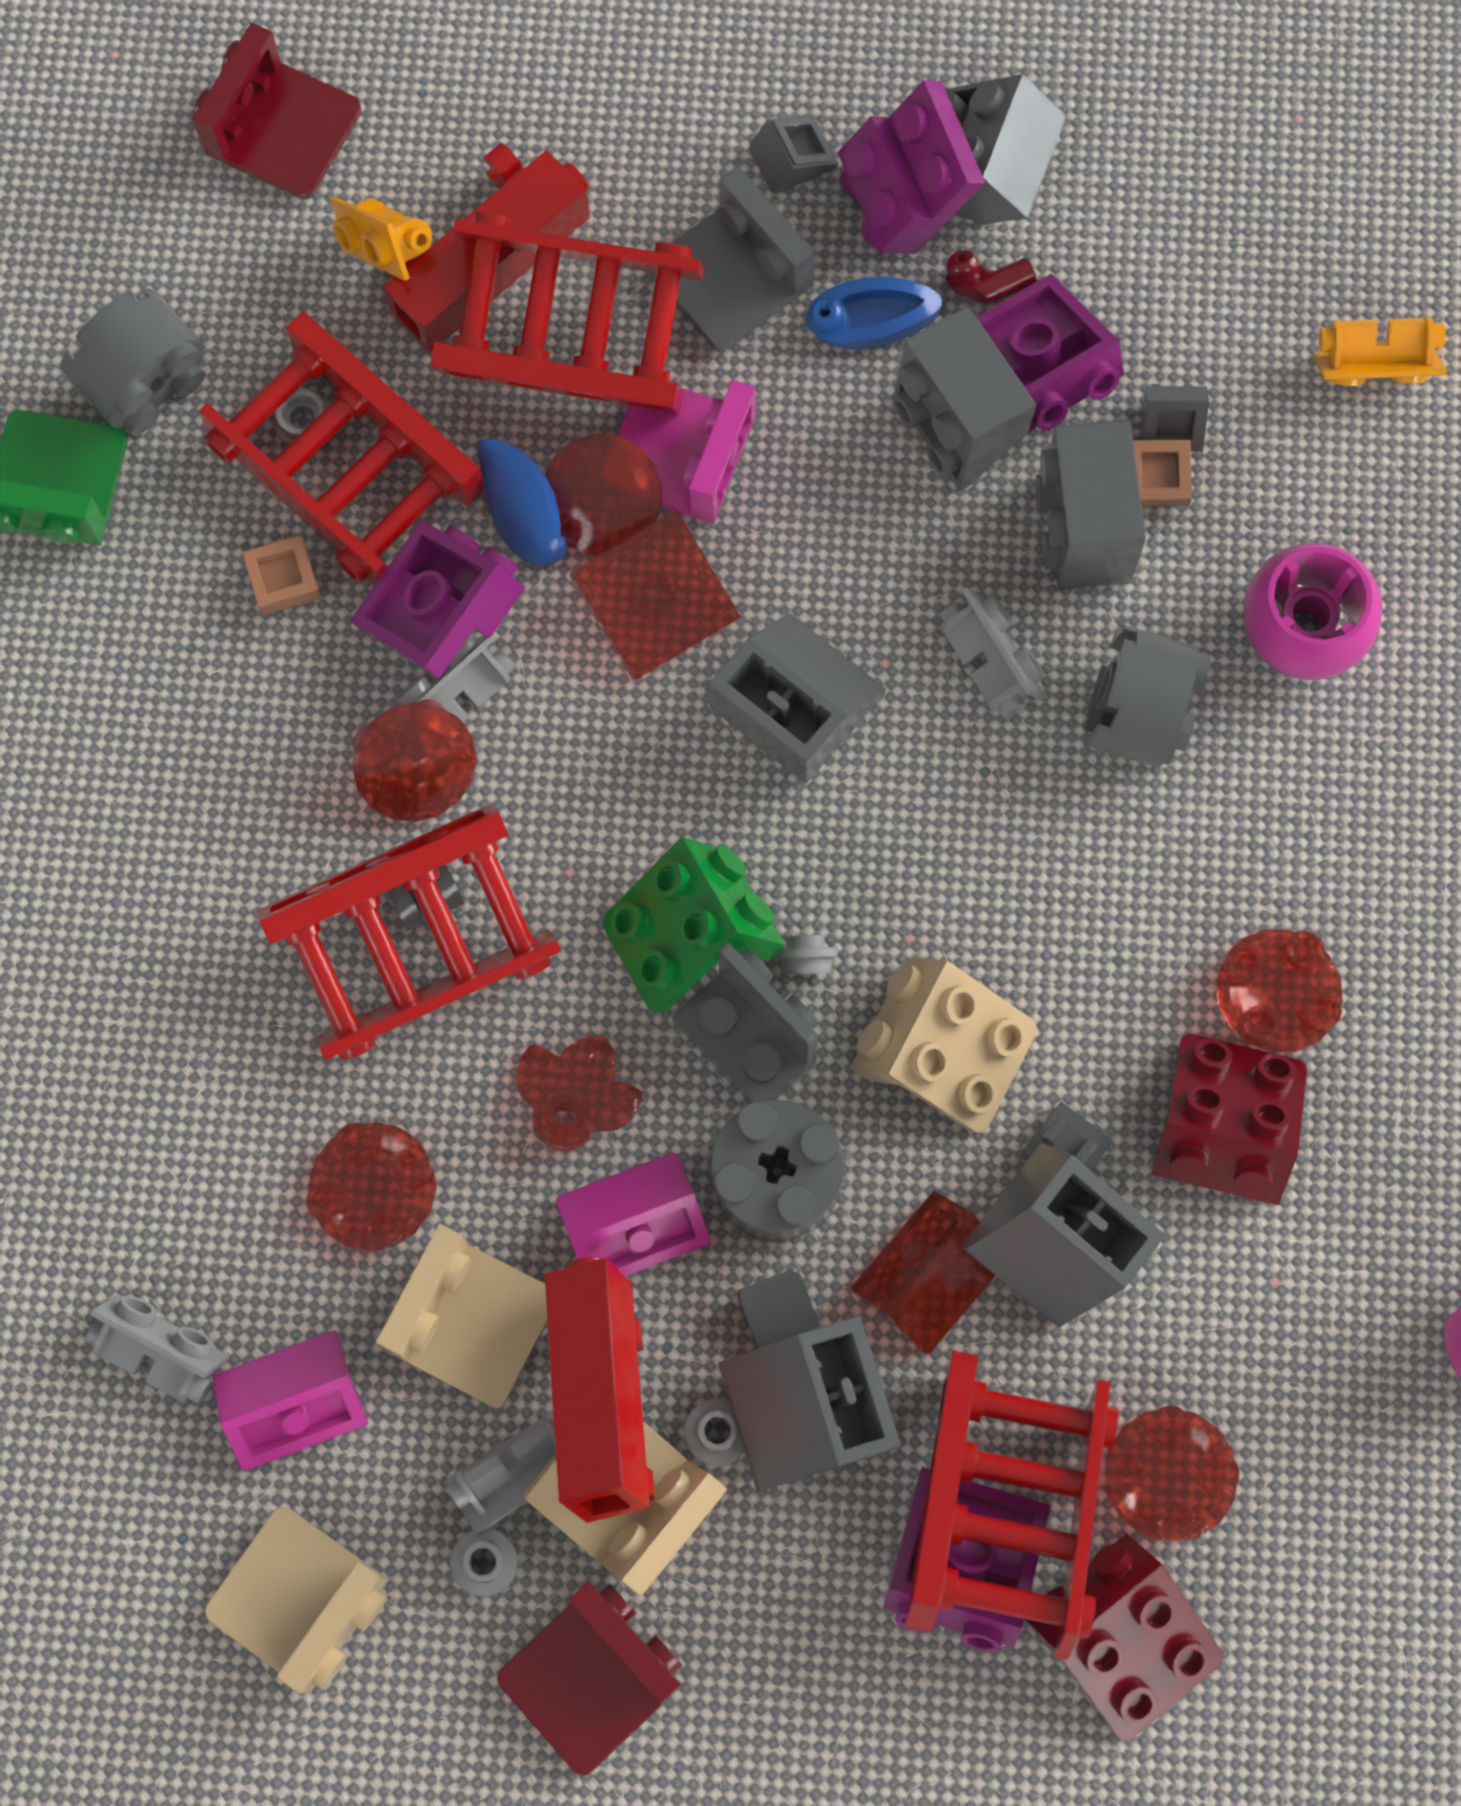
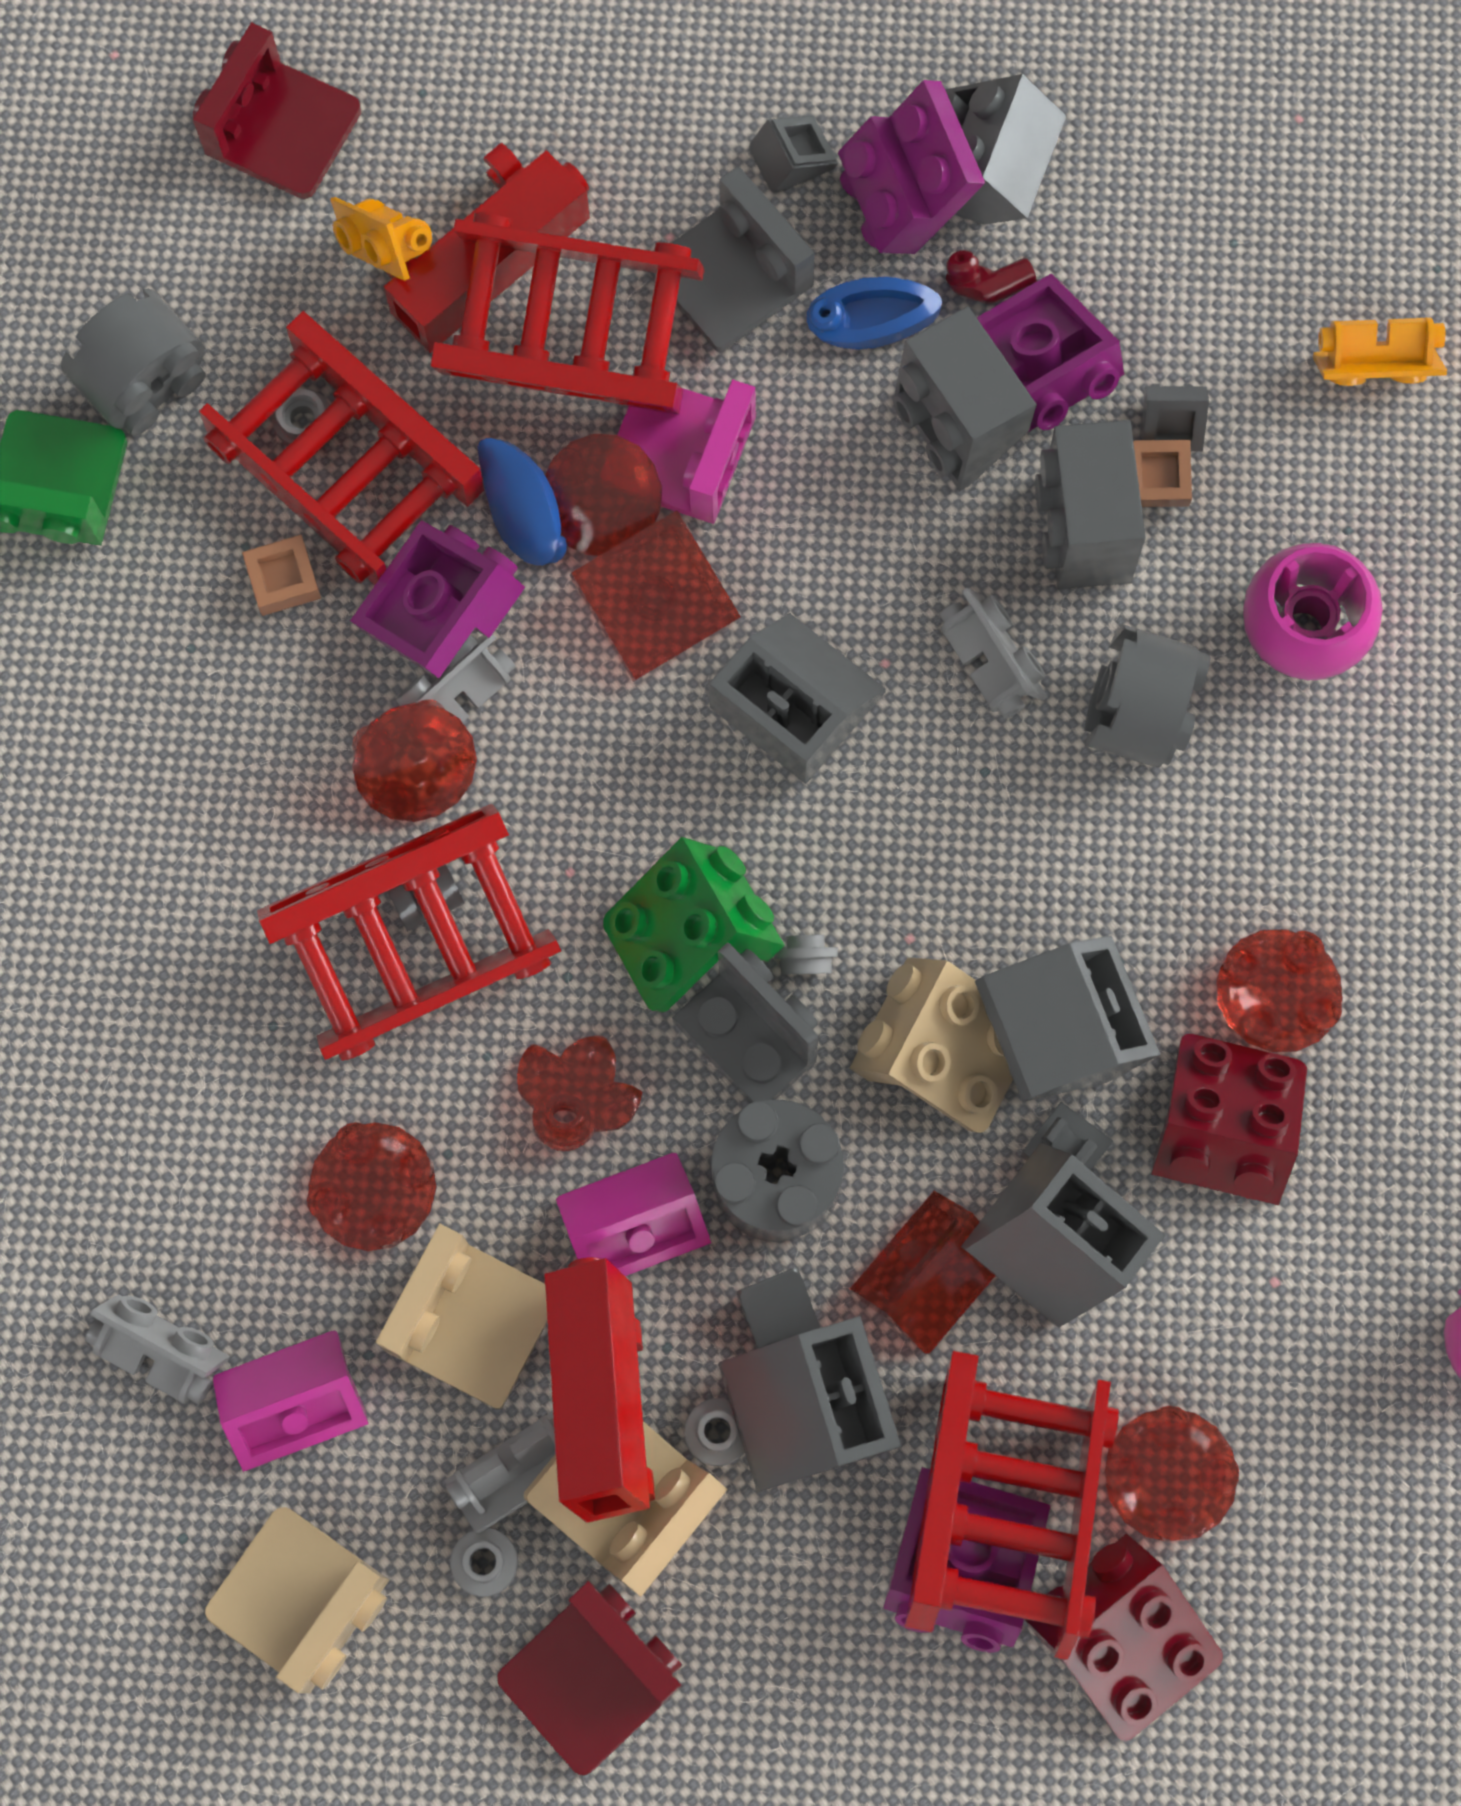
none -> dark grey slope [975,935,1161,1102]

